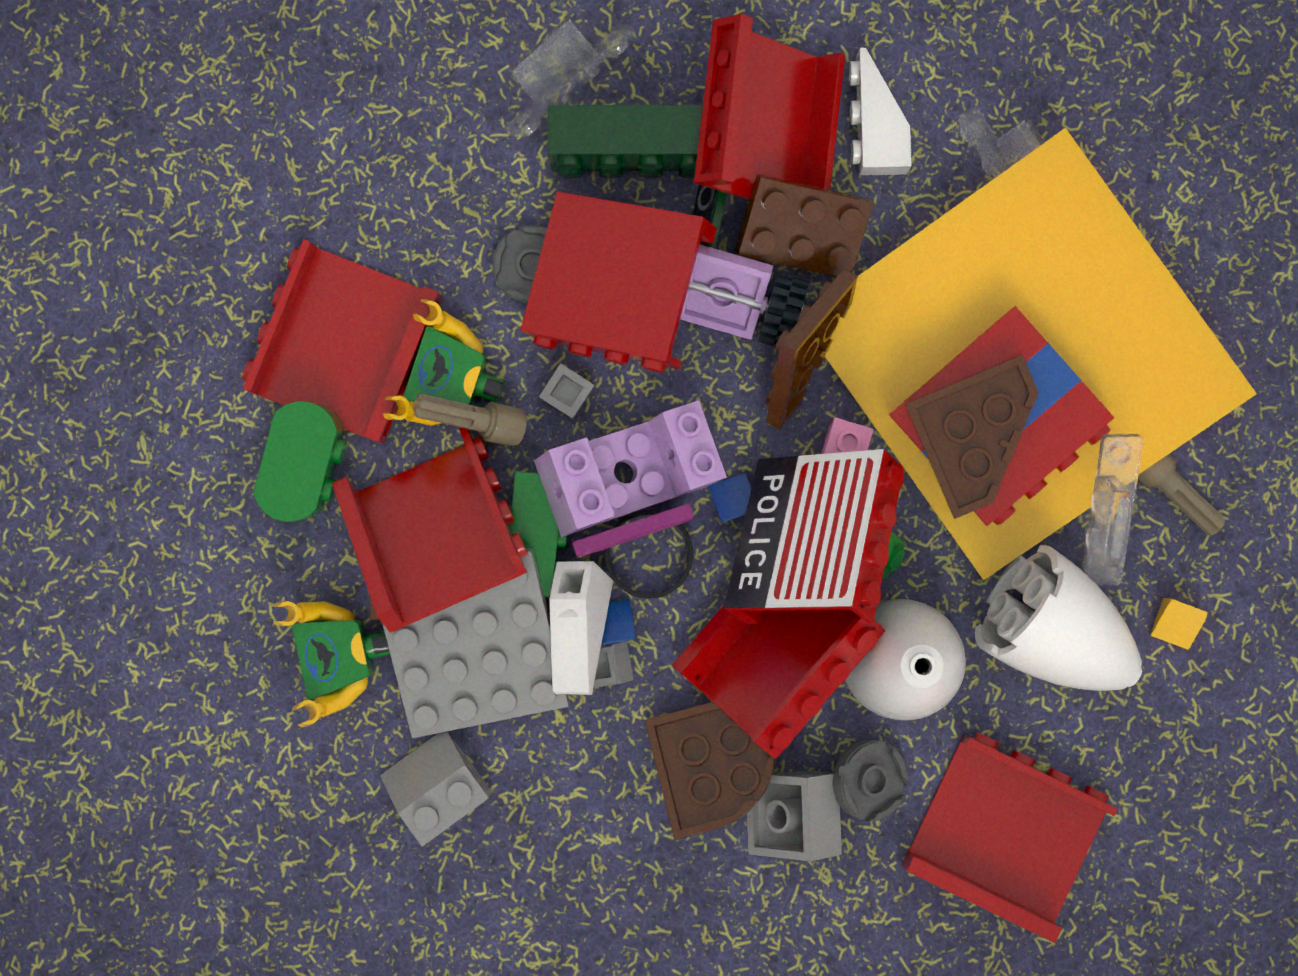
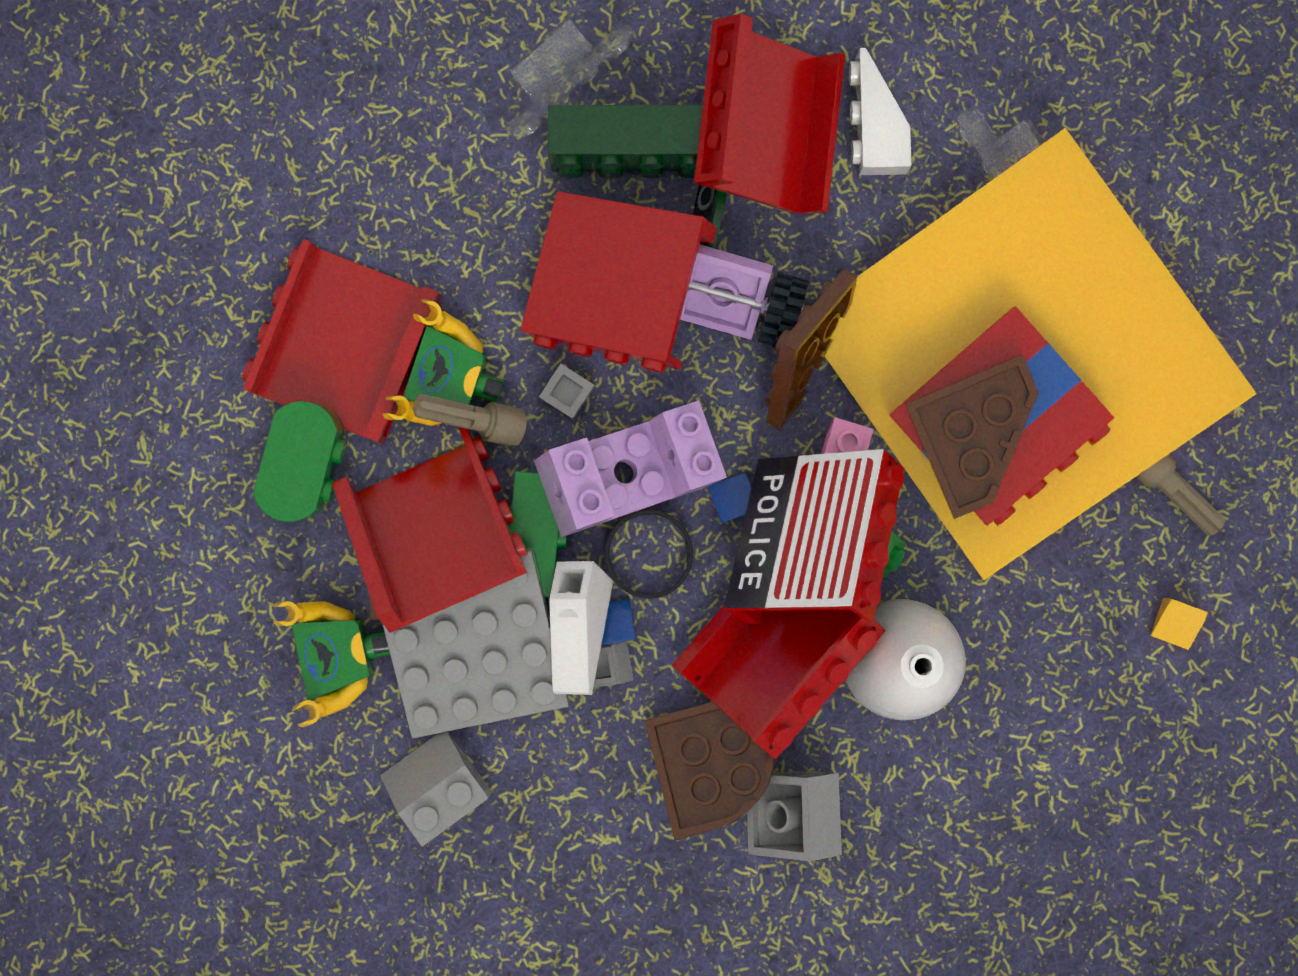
dark grey tile [492,225,547,304] -> none
magenta tile [572,503,694,558] -> none
reddish brown plate [735,174,874,276] -> none
dark grey tile [833,739,908,821] -> none
red panel [902,732,1118,943] -> none
white cylinder [975,545,1142,691] -> none
clear bracket [1082,434,1144,586] -> none

